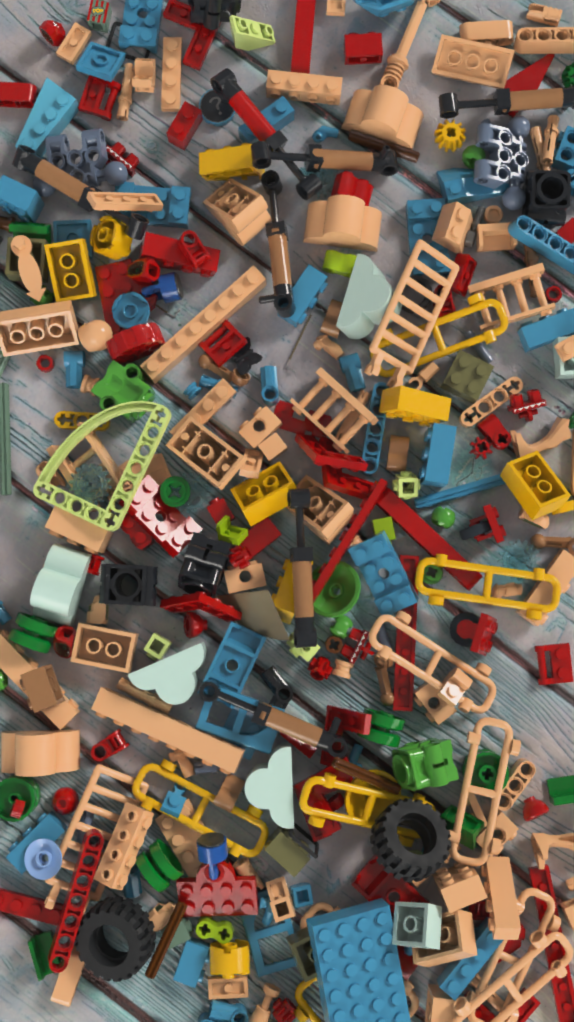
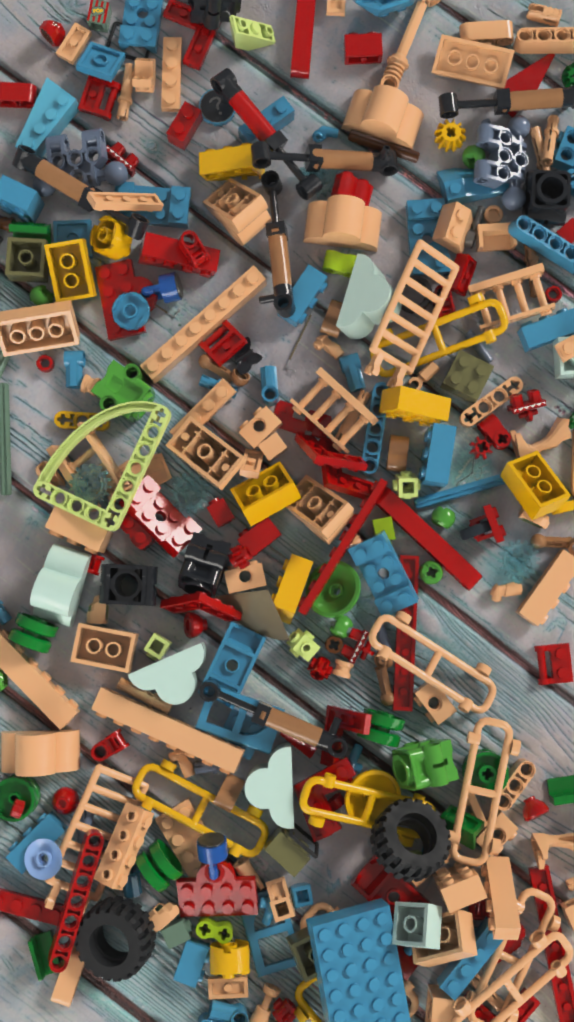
light nougat brick [11,235,46,302] -> none
medium nougat brick [20,664,65,713] -> none
red rock [53,625,76,659] -> none
light nougat helmet [78,320,113,352] -> none
red connector [106,322,165,364] -> none
red rock [126,258,160,283] -> none
reddish brown axle [145,901,187,979] -> none
green gear [160,476,191,507] -> none
dark azure plate [160,783,186,818] -> none
dark azure bush [183,382,202,400] -> none
lime bracket [216,515,248,546] -> none
black piece [260,665,293,709] -> none
light nougat brick [266,69,343,105] -> none
black piece [287,489,317,648] -> none
reddish brown axle [331,757,401,795] -> none
yellow bar [415,554,561,620] -> none
light nougat brick [437,667,473,707] -> none
red plate [450,612,498,656] -> none

